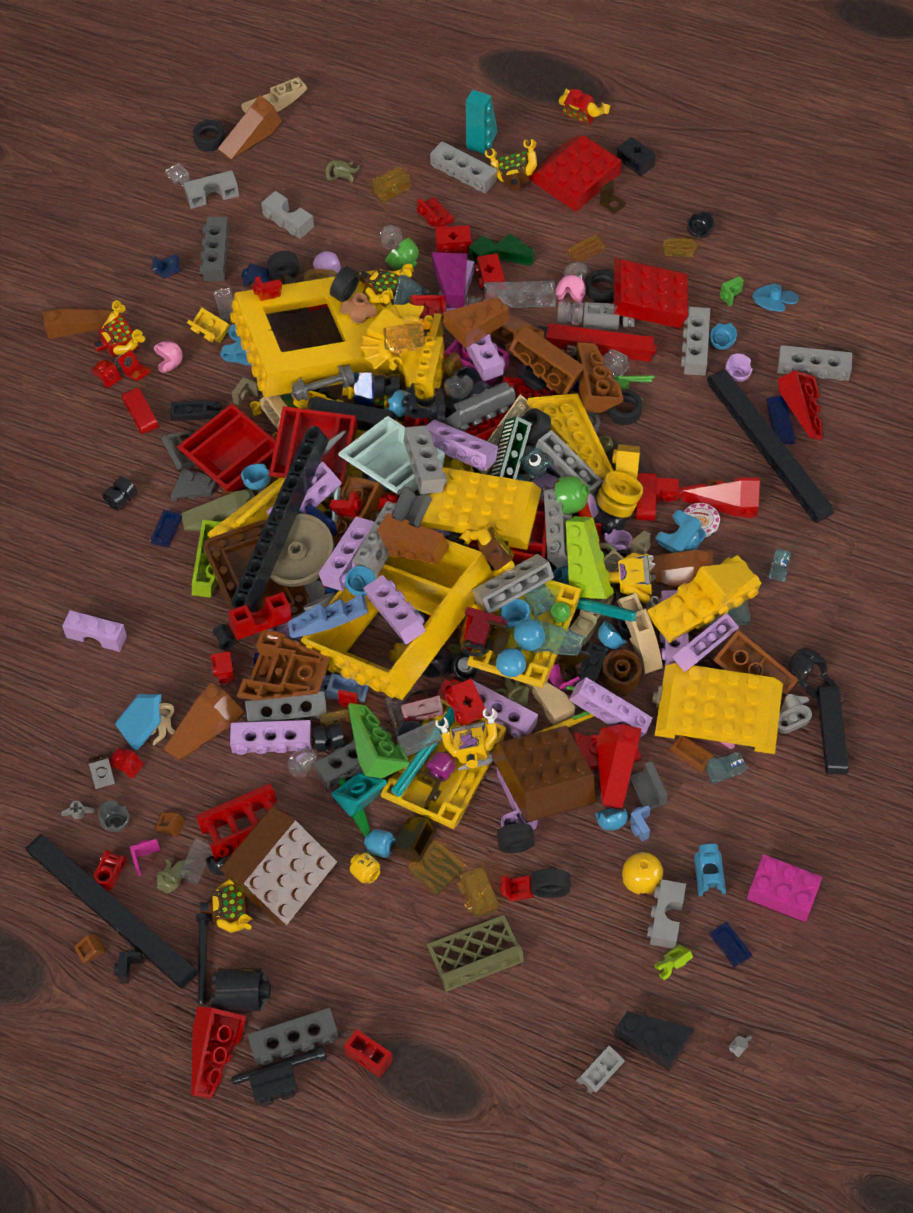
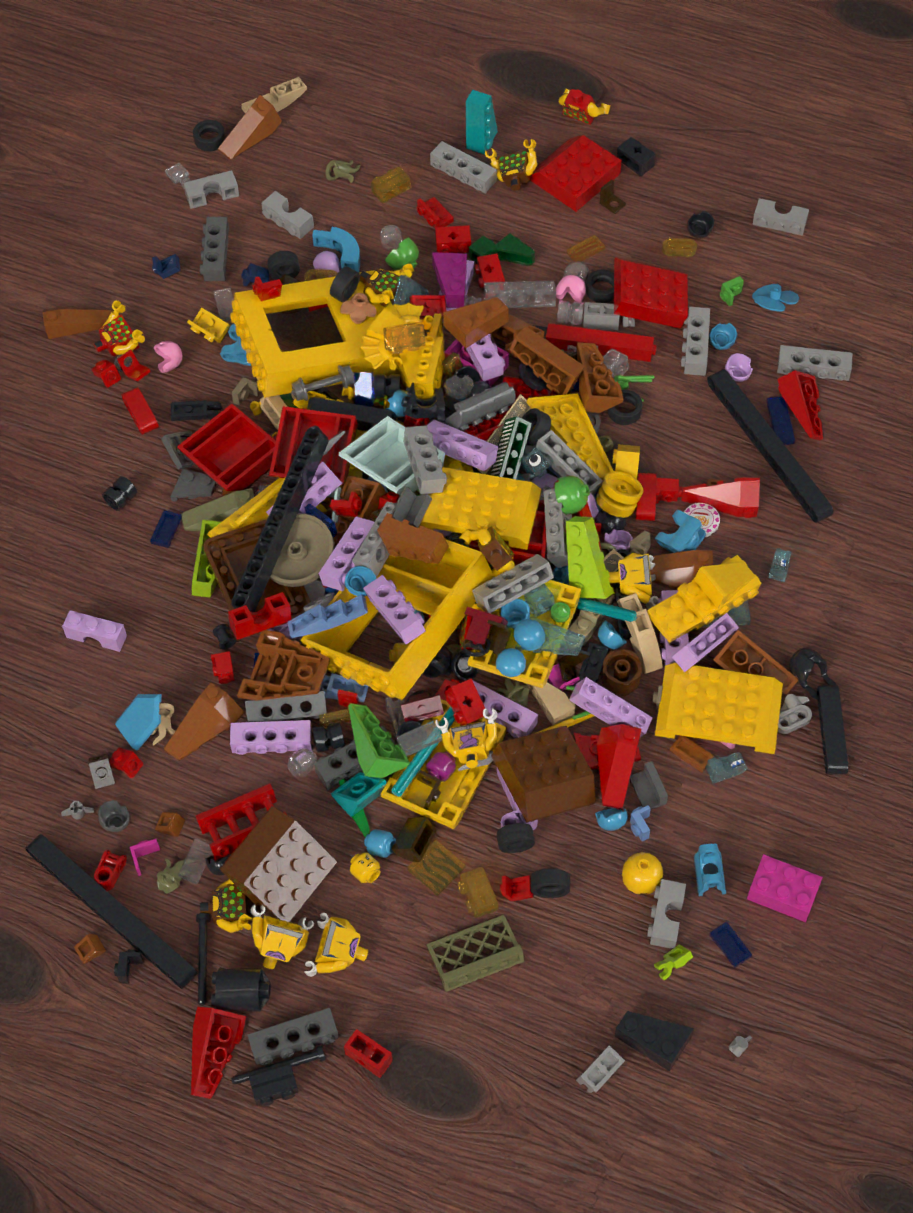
dark azure hair [241,464,271,490] -> none
none -> yellow torso [251,904,314,969]
none -> yellow torso [304,913,368,977]
none -> dark azure arch [312,227,360,273]
none -> light grey arch [753,198,809,236]

